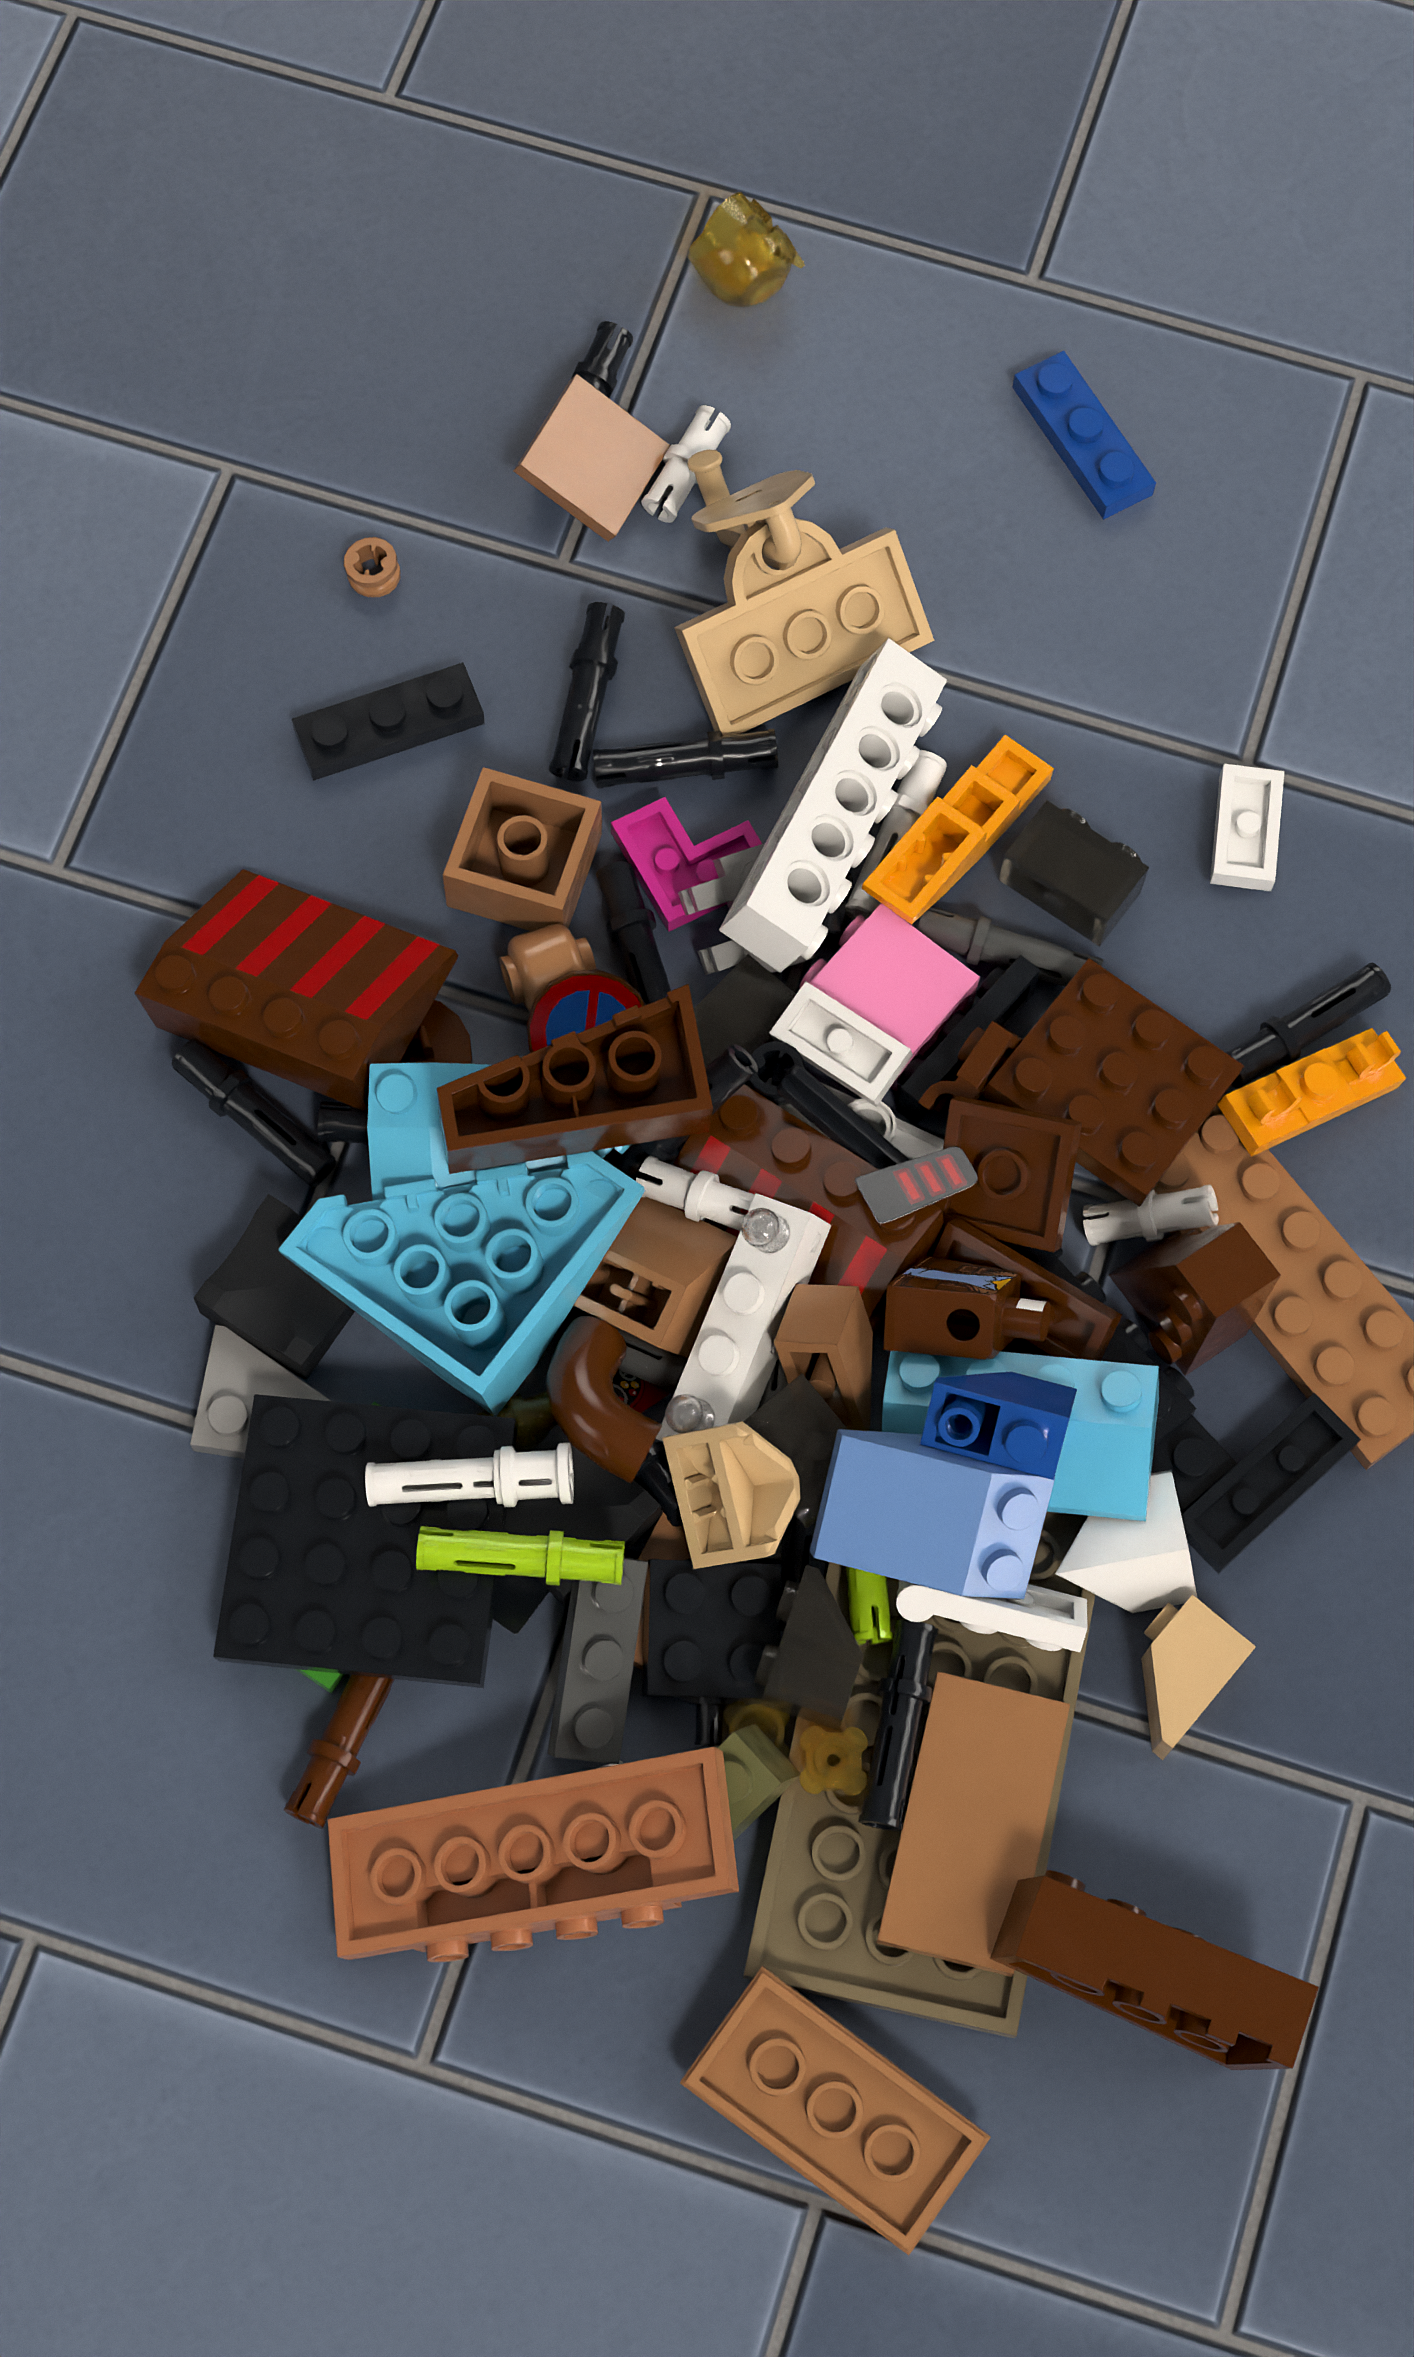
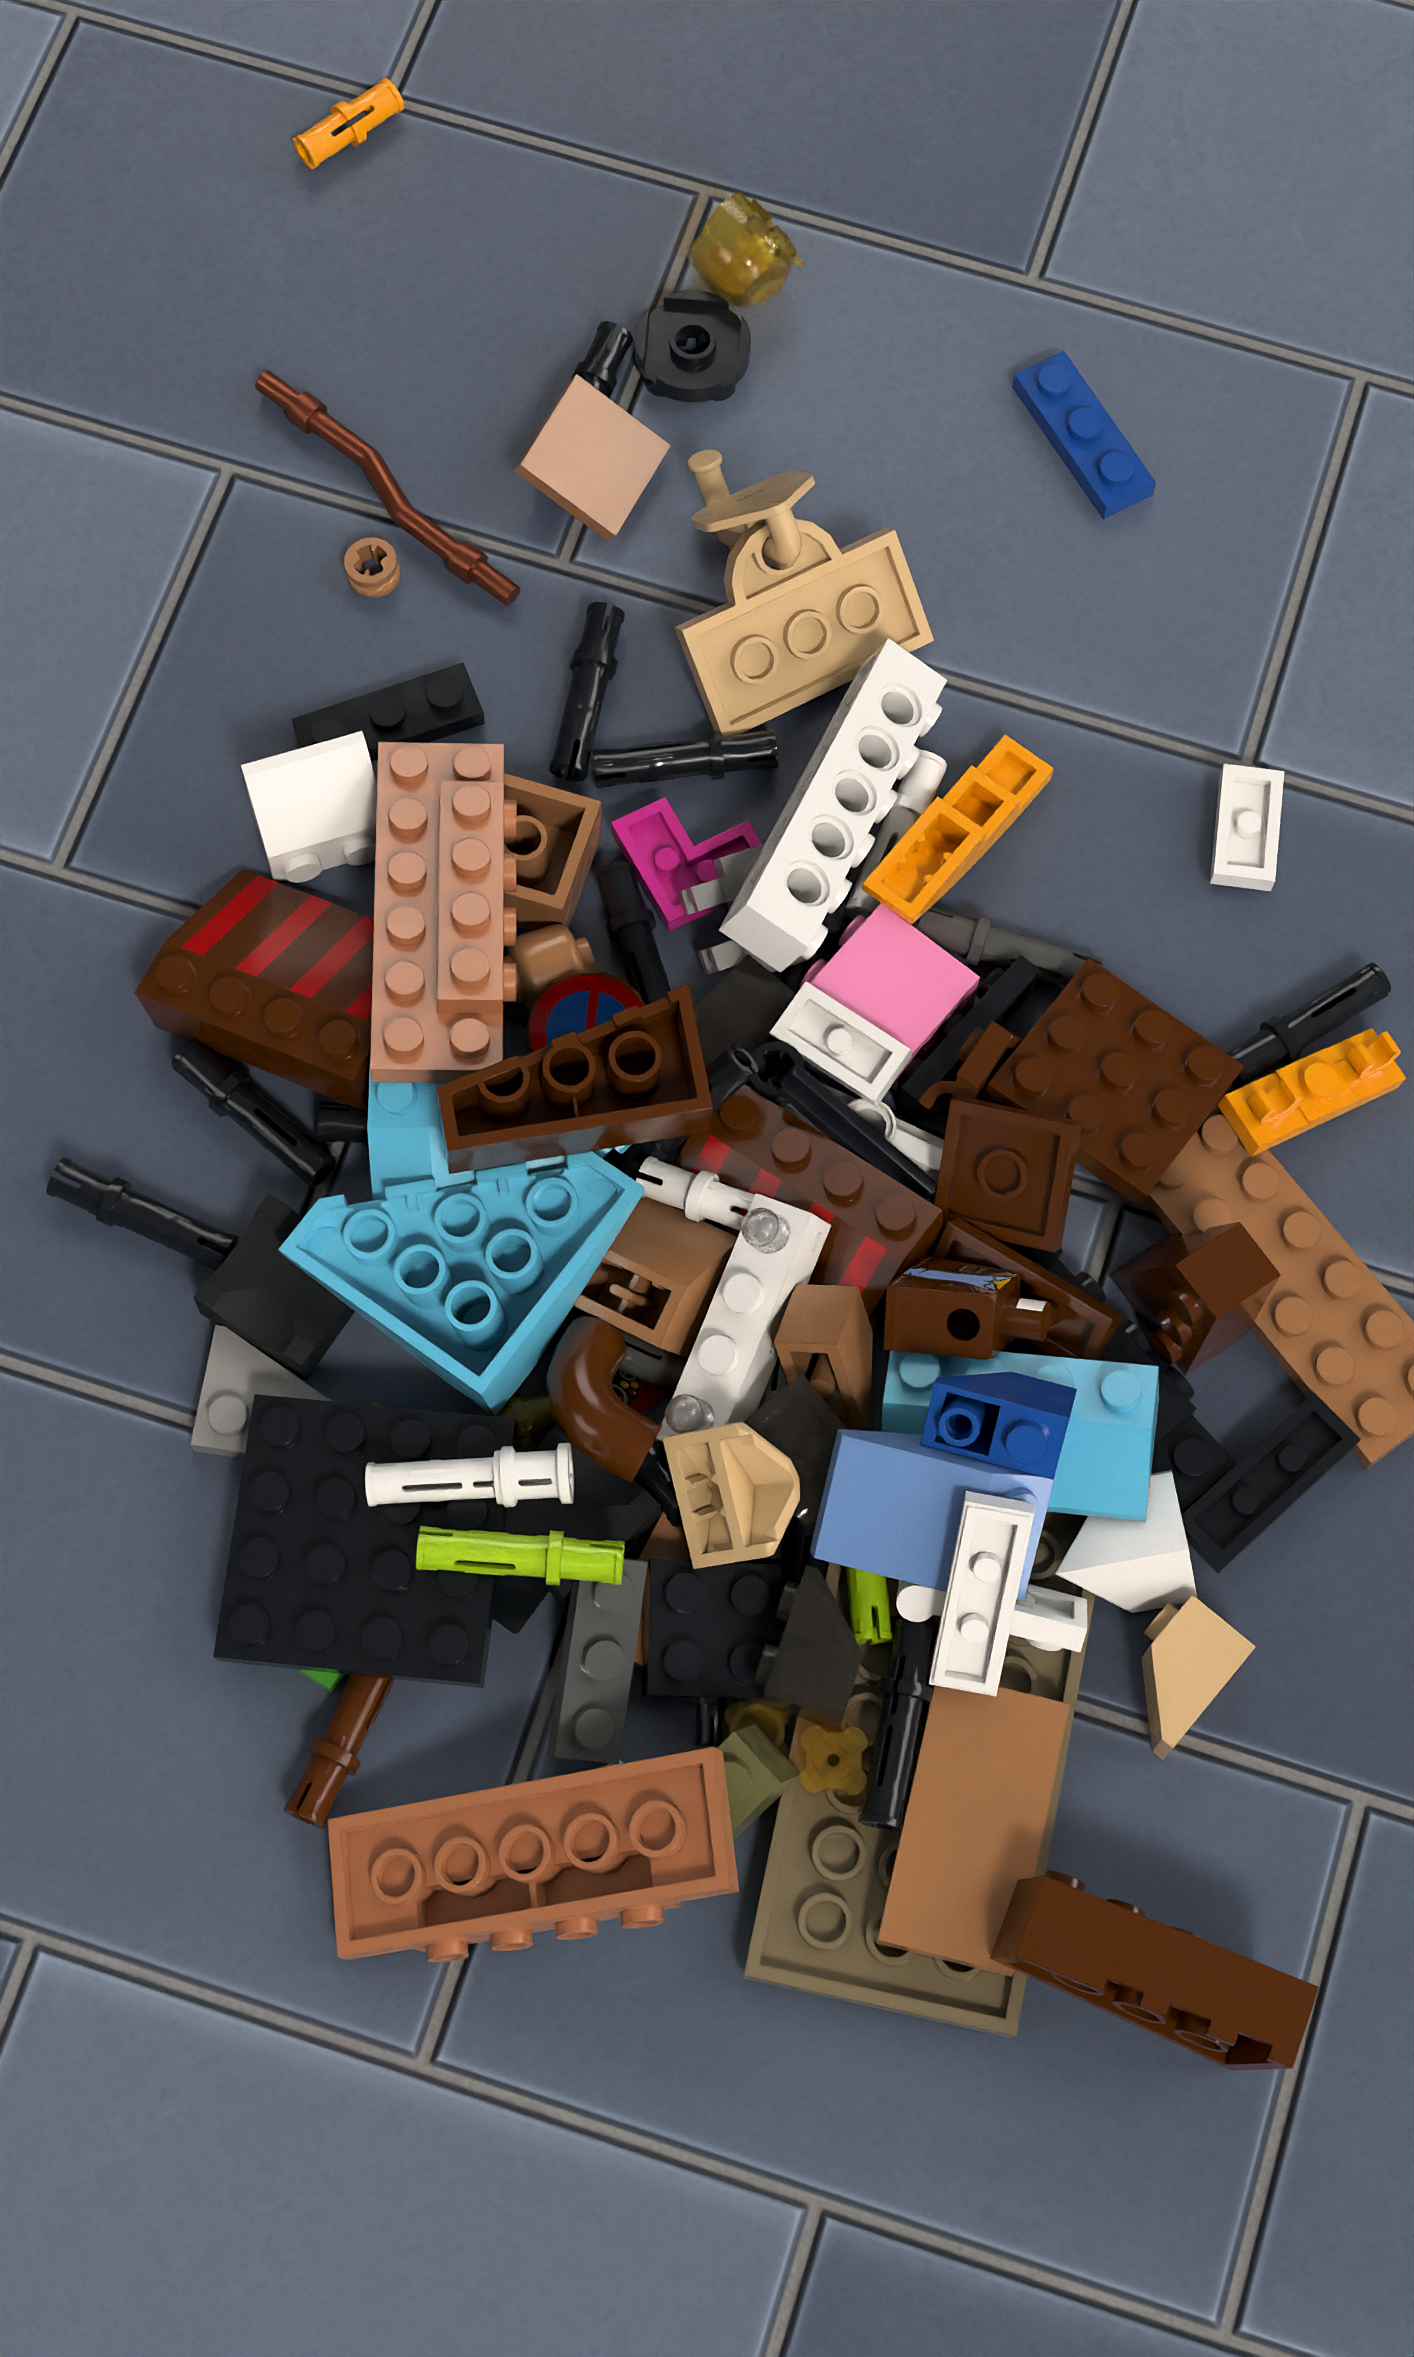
white pin [641,405,731,523] -> none
medium nougat tile [680,1965,991,2255] -> none
sticker [855,1147,978,1224] -> none
clear smoke brick [999,800,1149,947] -> none
white pin [1083,1184,1219,1246] -> none
none -> black pin [46,1157,238,1271]
none -> white slope [241,731,377,883]
none -> copper bar [255,370,521,606]
none -> light orange pin [292,78,404,170]
none -> nougat plate [370,742,517,1083]
none -> black plate [635,290,751,403]
none -> white tile [929,1491,1034,1696]

